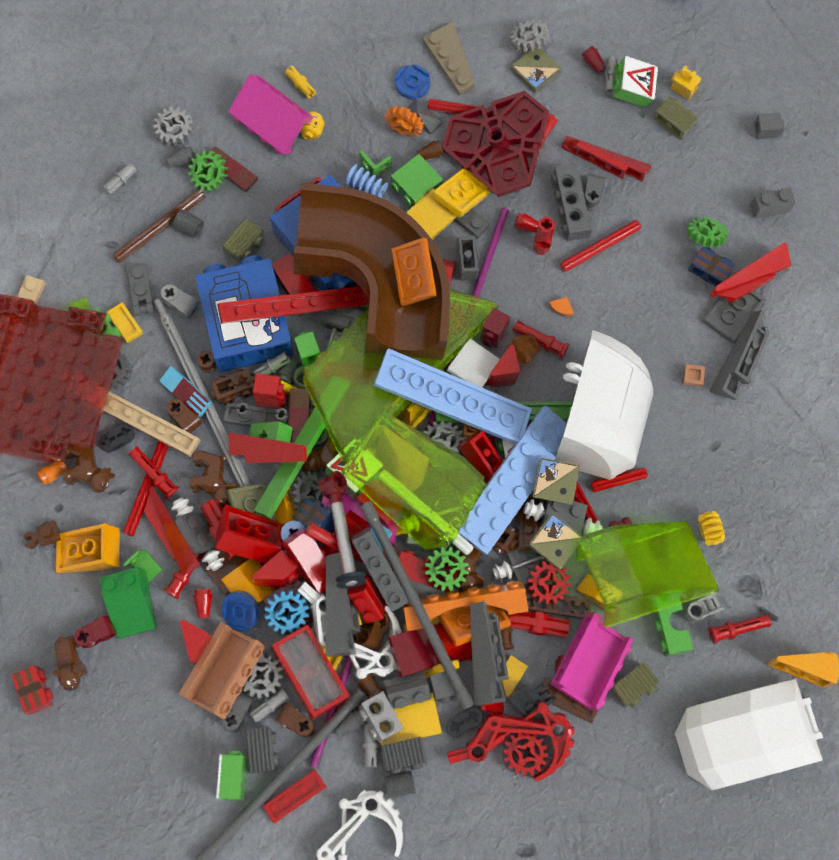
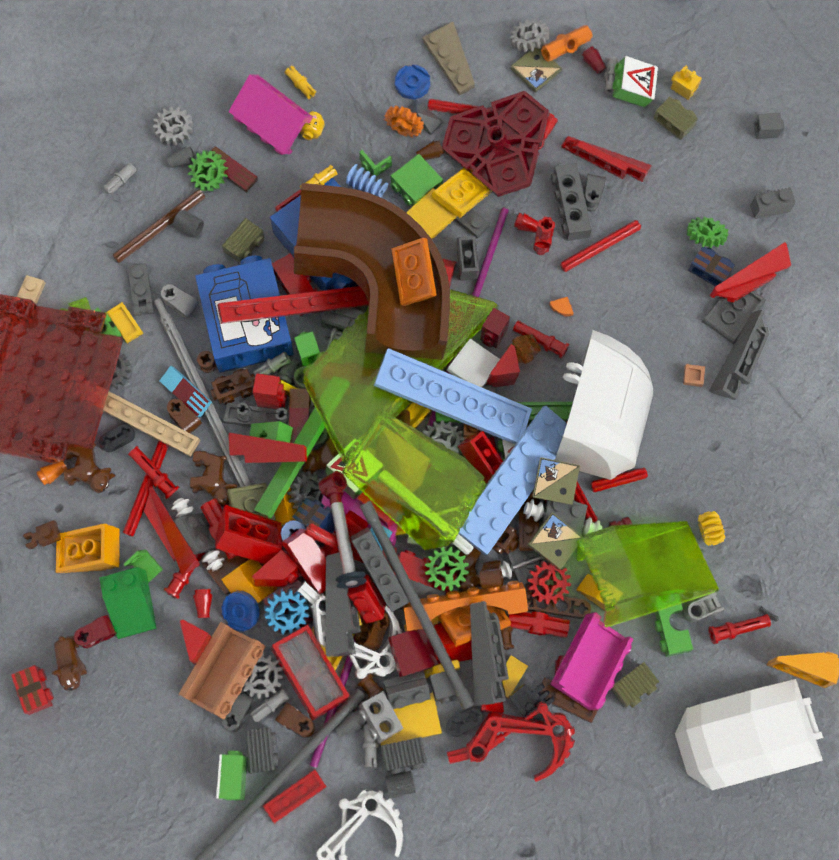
red gear [503,733,549,777] -> none
none -> yellow pin [300,165,338,188]
none -> reddish brown piece [480,560,504,589]
none -> orange piece [541,25,593,62]

